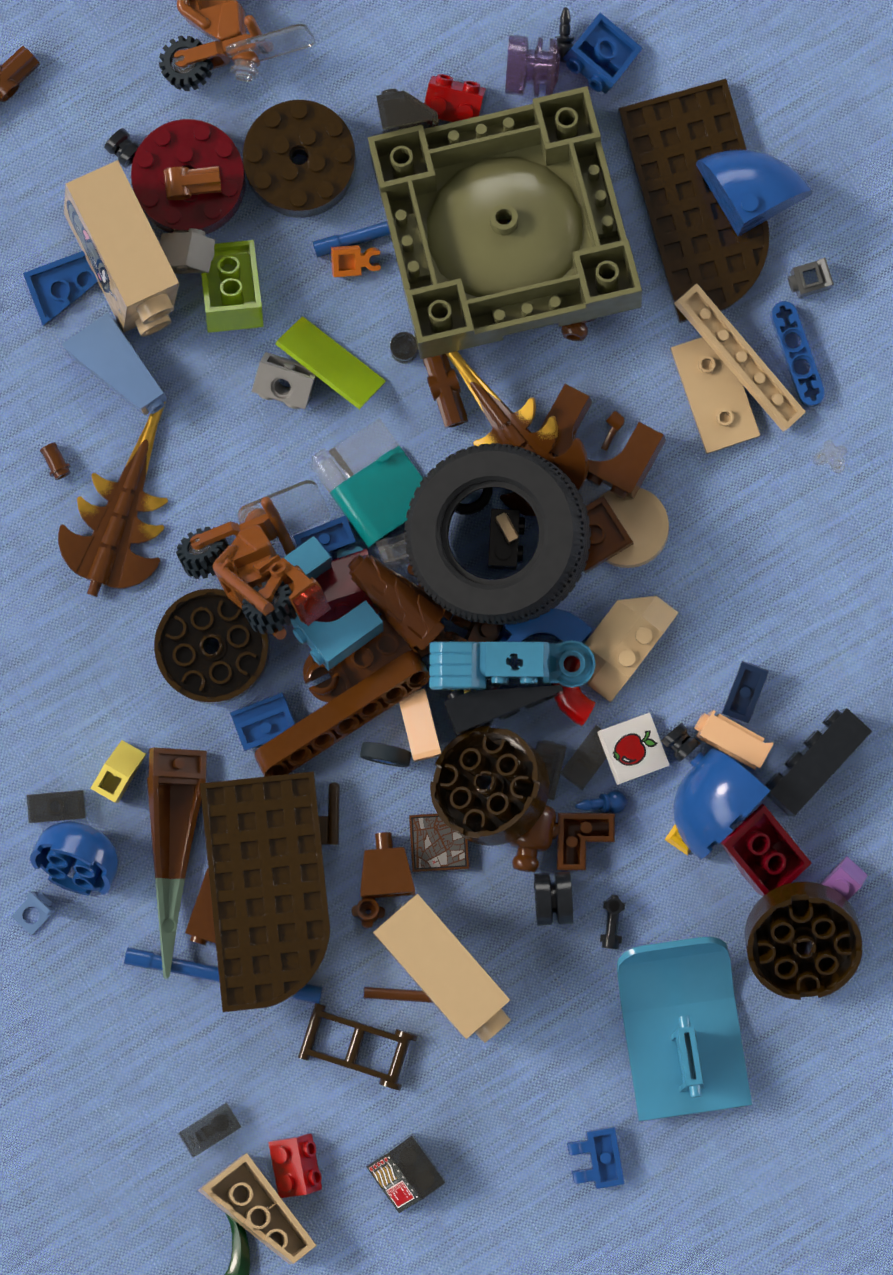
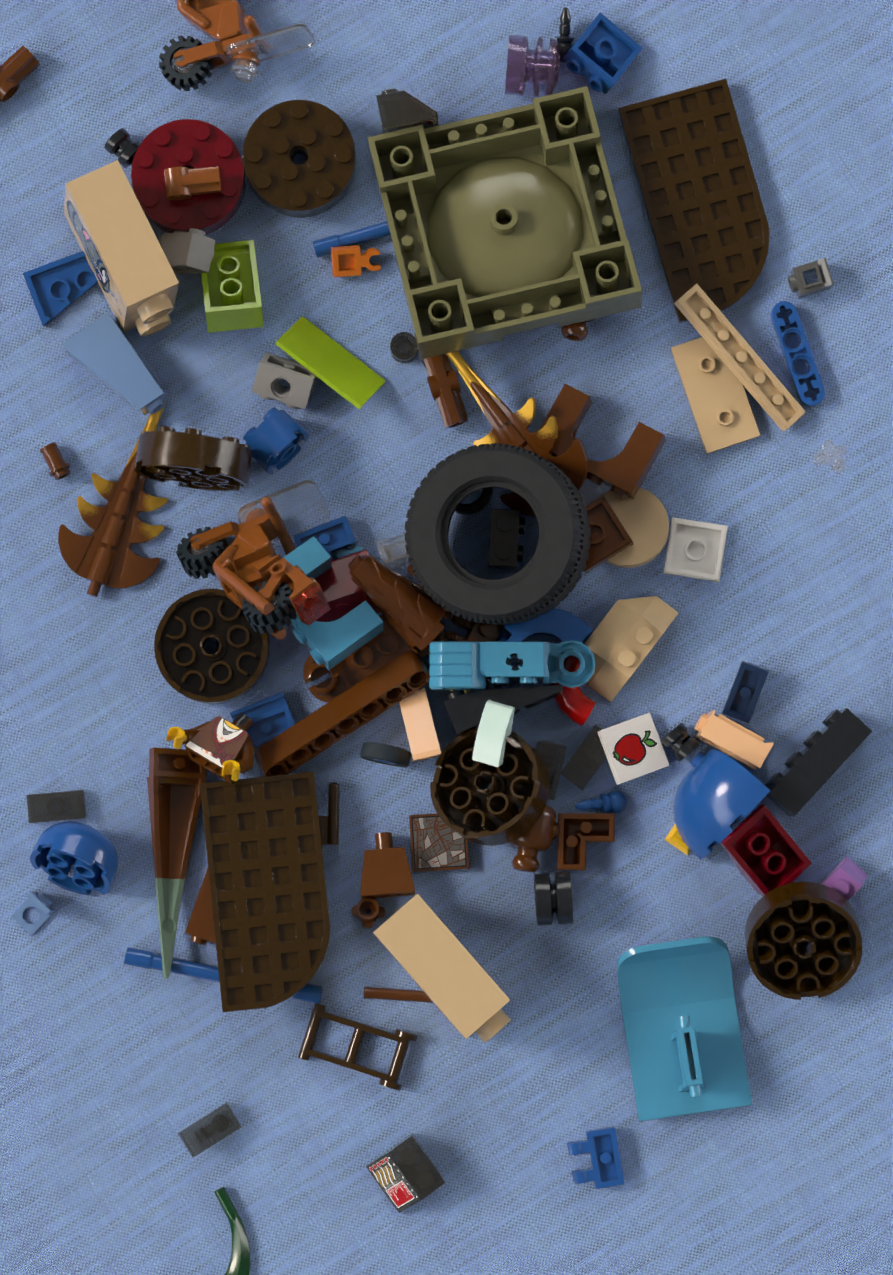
light yellow slope [90,740,147,803] -> none
tan wedge [198,1153,317,1264] -> none
red bracket [268,1133,322,1198] -> none
teal door [310,418,423,548] -> none
red bracket [424,74,486,122] -> none
tan tile [495,512,519,545] -> none
black bar [600,894,625,949] -> none
reddish brown hand [601,411,625,451] -> none
blue brick [696,150,812,236] -> none
none -> dark brown brick [134,426,253,491]
none -> torso [166,712,255,785]
none -> blue brick [243,407,309,474]
none -> light aqua slope [472,700,515,767]
none -> white tile [663,517,728,582]

